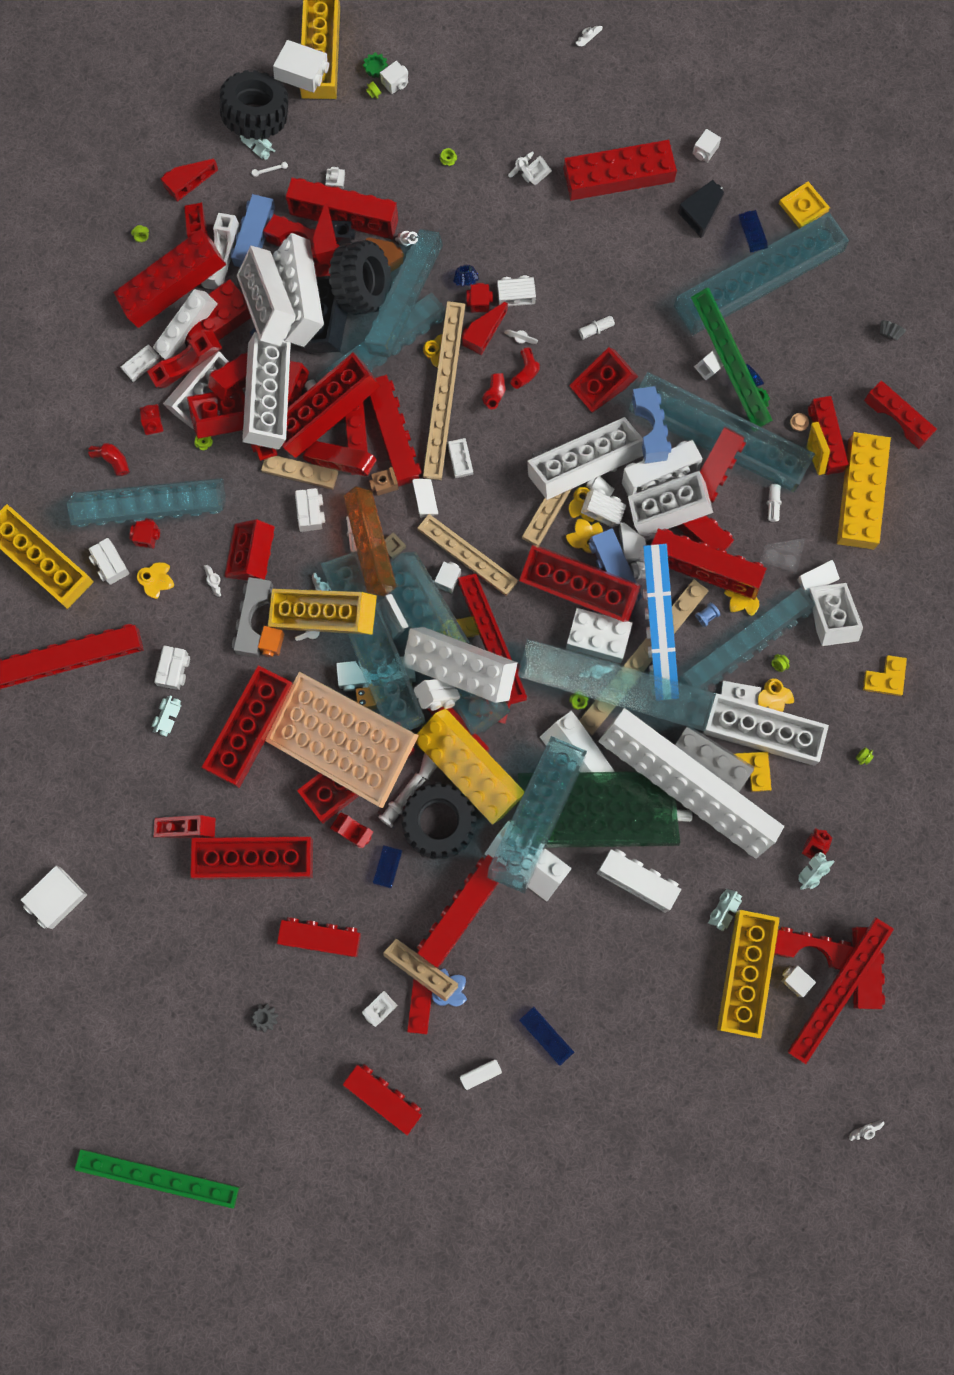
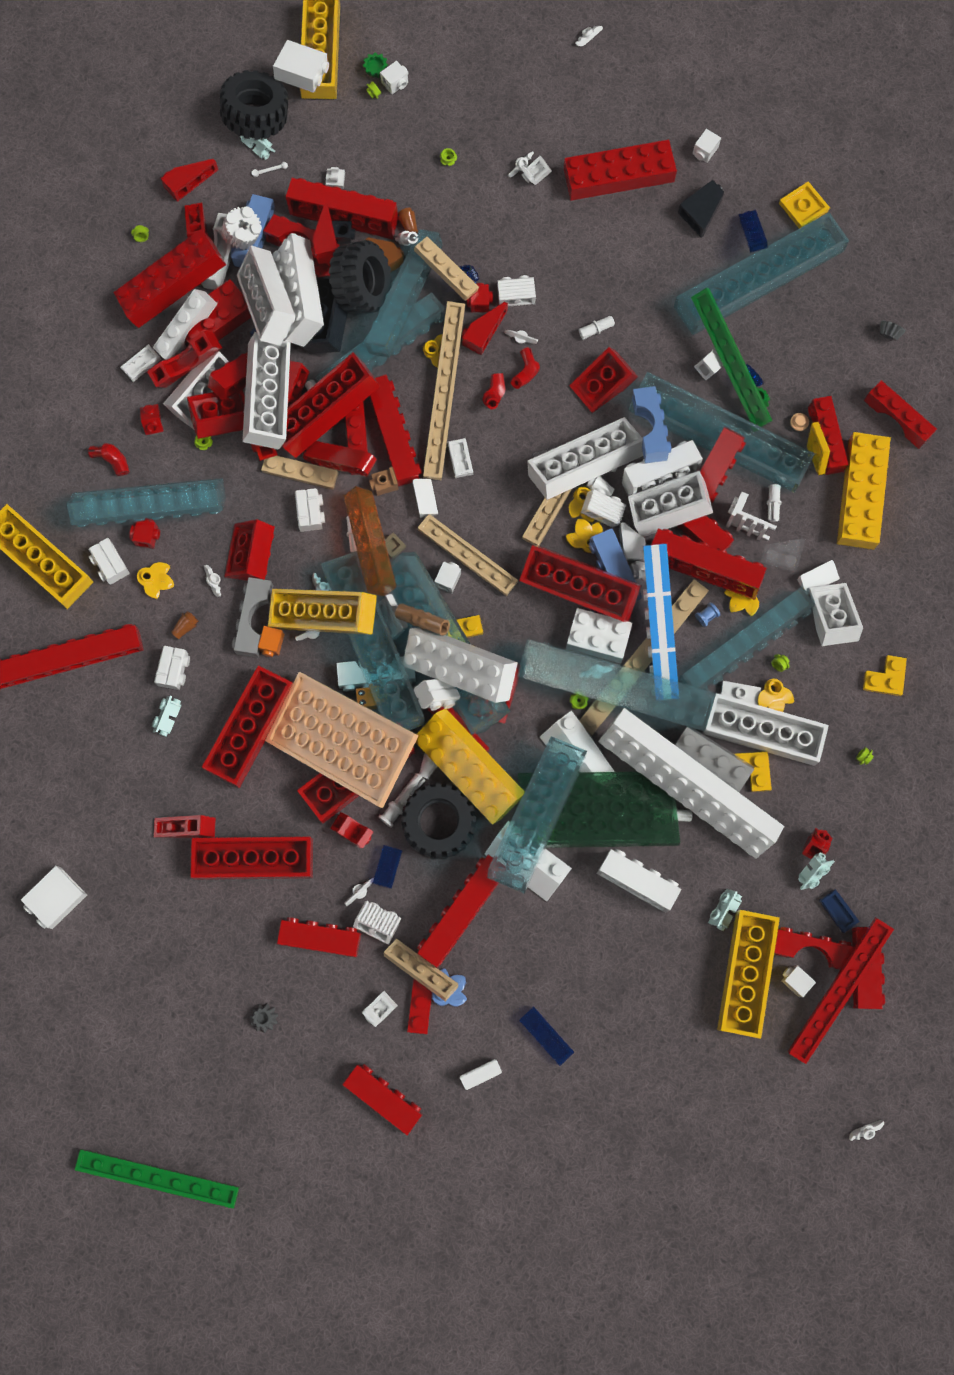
red plate [458,573,527,705] -> none
none -> dark orange cone [171,611,199,639]
none -> white brick [222,206,262,251]
none -> white piece [344,878,374,906]
none -> white brick [353,901,401,945]
none -> medium nougat axle [395,603,450,636]
none -> dark orange cone [398,208,419,234]
none -> tan plate [414,237,479,301]
none -> white plate [726,492,777,541]
none -> dark blue tile [819,889,860,933]

